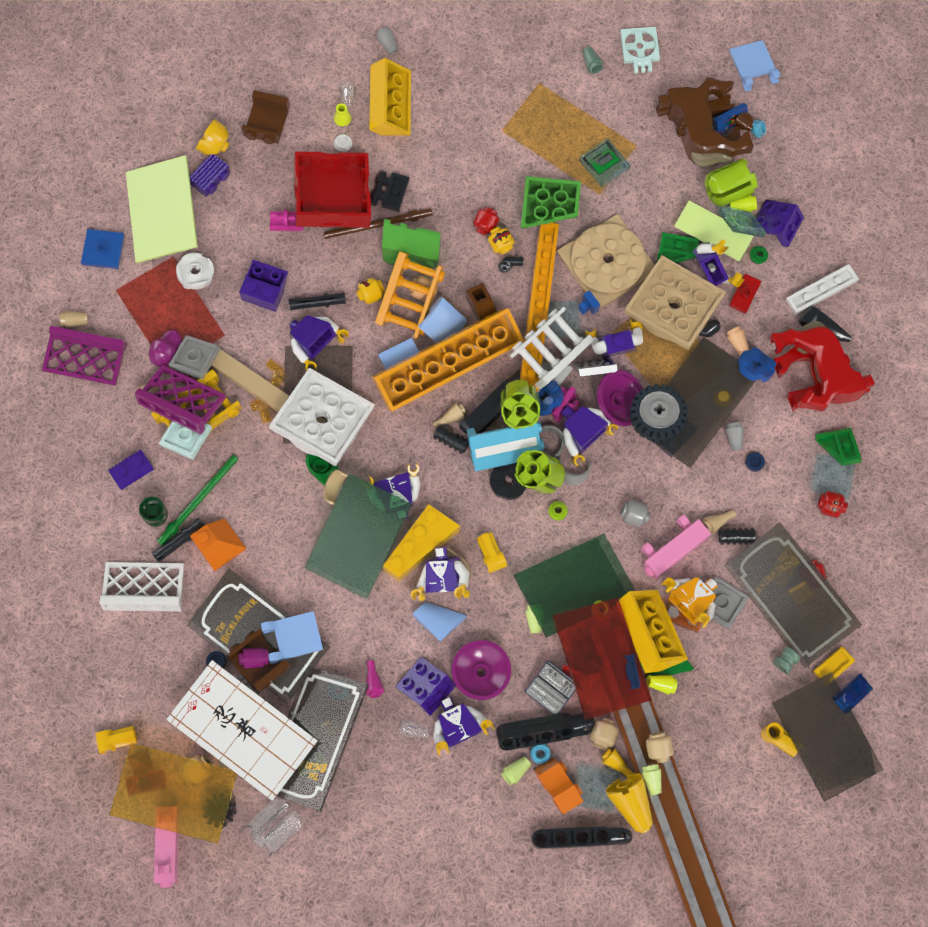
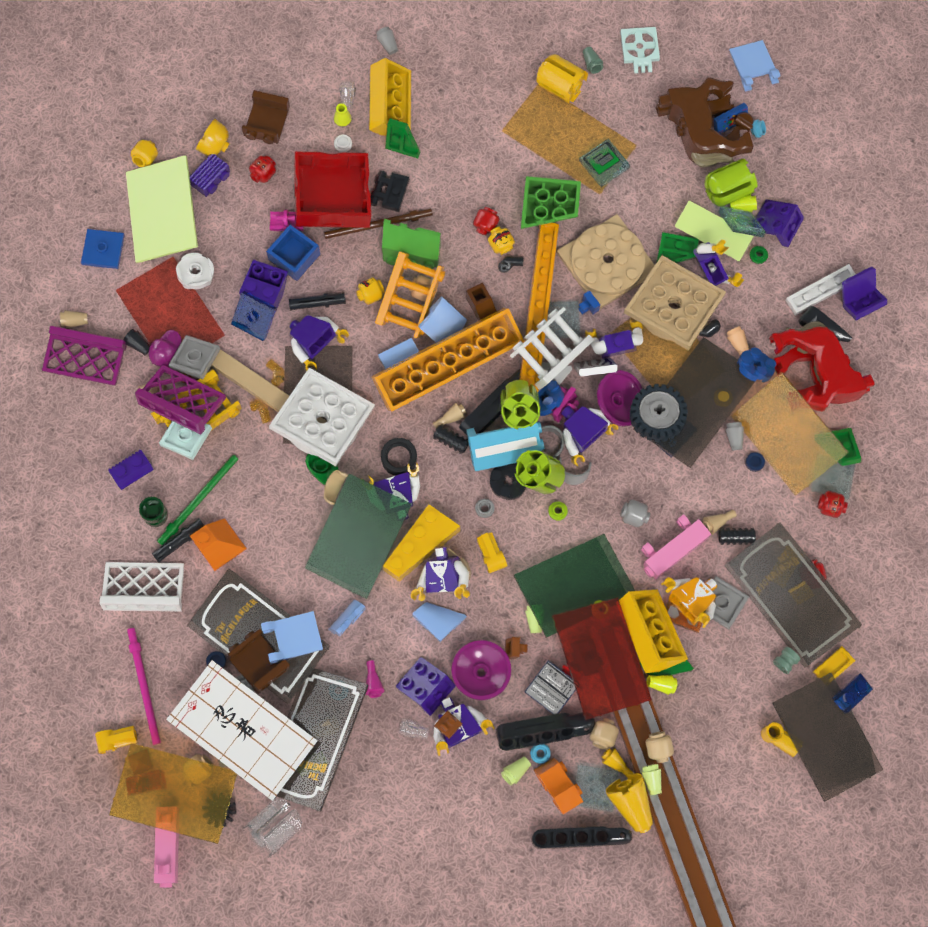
magenta brick [238,647,269,669] -> none
dark blue piece [624,654,641,690] -> none
red plate [729,274,762,314] -> none
none -> black cone [123,329,150,356]
none -> dark pink bar [127,628,161,745]
none -> yellow head [131,140,158,167]
none -> clear blue plate [231,291,277,341]
none -> red head [249,156,276,183]
none -> blue piece [266,225,320,281]
none -> light blue slope [328,600,366,636]
none -> black tyre [381,438,417,476]
none -> green wing [385,118,421,159]
none -> dark orange tile [434,710,463,739]
none -> light grey plate [475,499,495,518]
none -> dark orange tile [505,637,528,660]
none -> yellow cylinder [536,54,588,103]
none -> clear yellow piece [732,372,848,496]
none -> dark purple bracket [842,267,887,321]

